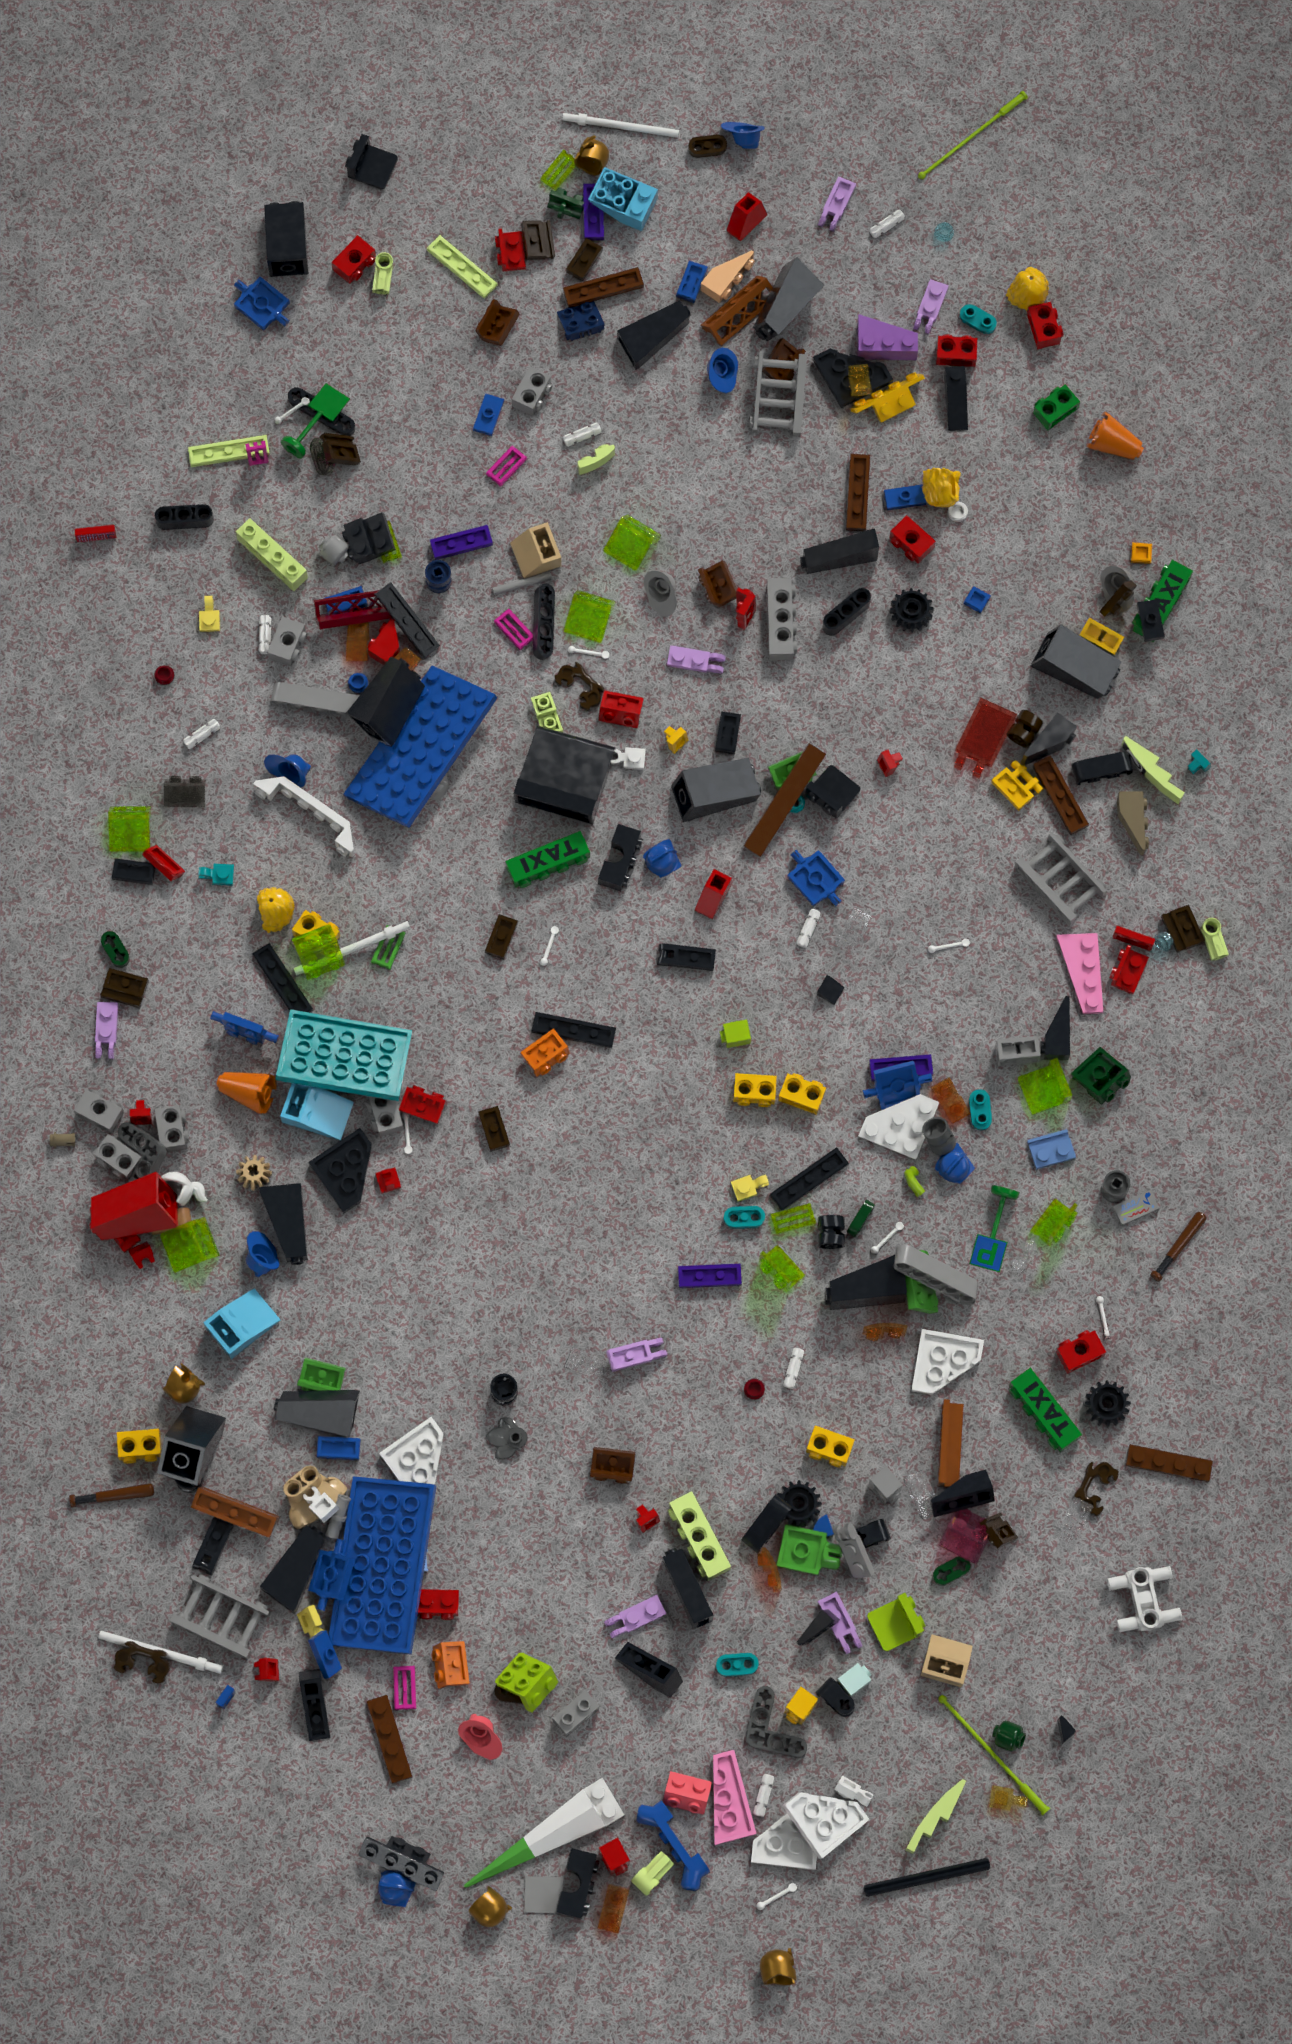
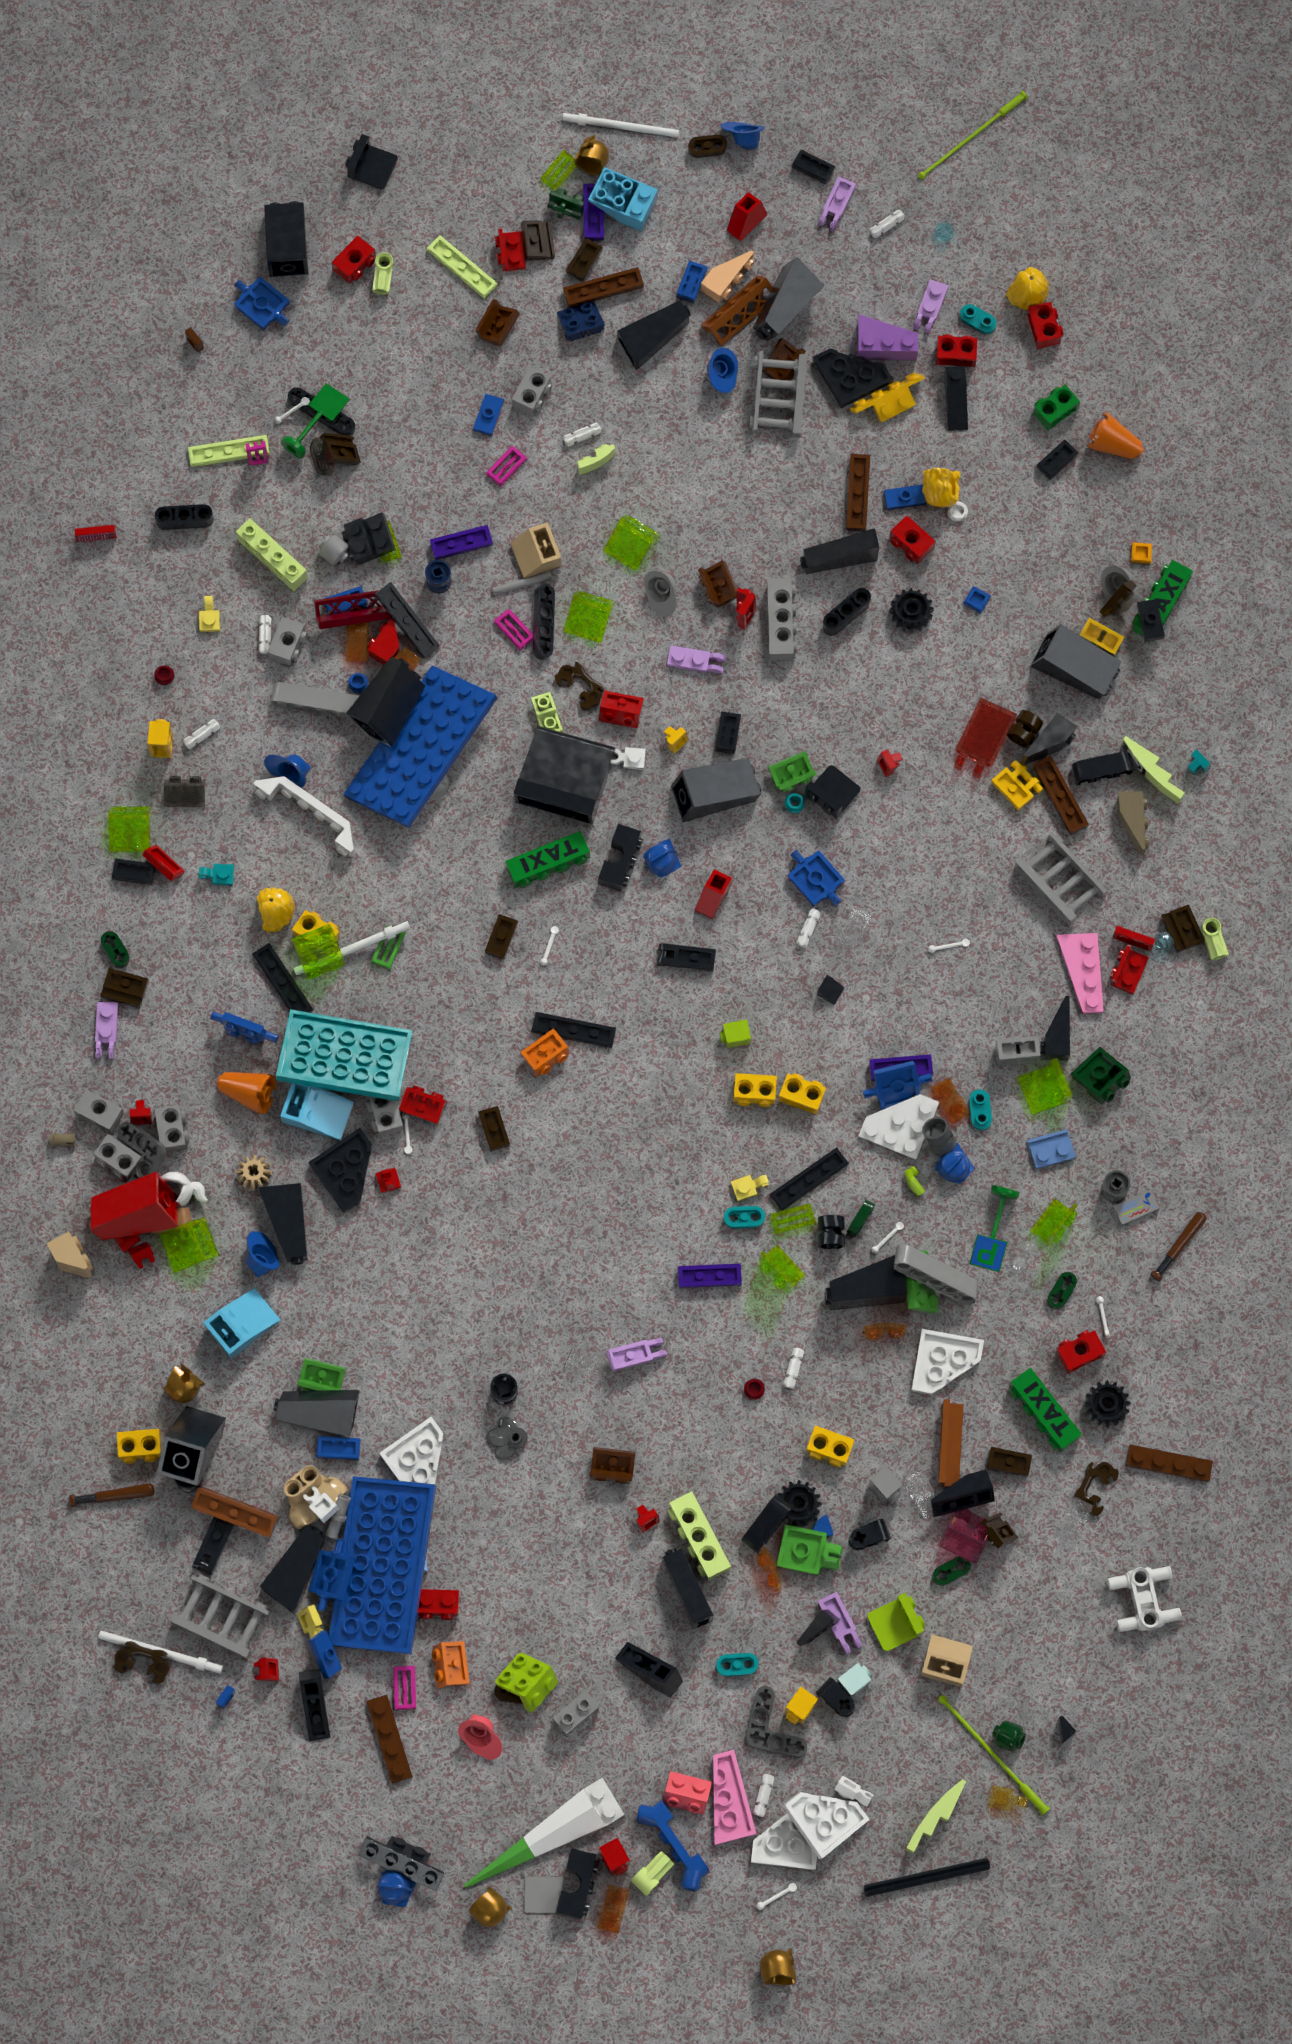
white hinge [568,646,609,659] -> none
lavender hinge [604,1595,666,1638] -> none
reddish brown tile [743,743,826,857] -> none
light grey hinge [833,1523,874,1579] -> none
clear yellow bracket [848,364,872,396] -> none
none -> tan slope [47,1232,93,1278]
none -> yellow brick [147,719,173,758]
none -> reddish brown tile [185,327,204,353]
none -> black plate [791,149,835,185]
none -> dark brown plate [986,1447,1032,1477]
none -> black plate [1036,439,1079,480]
none -> dark green beam [1047,1272,1077,1309]

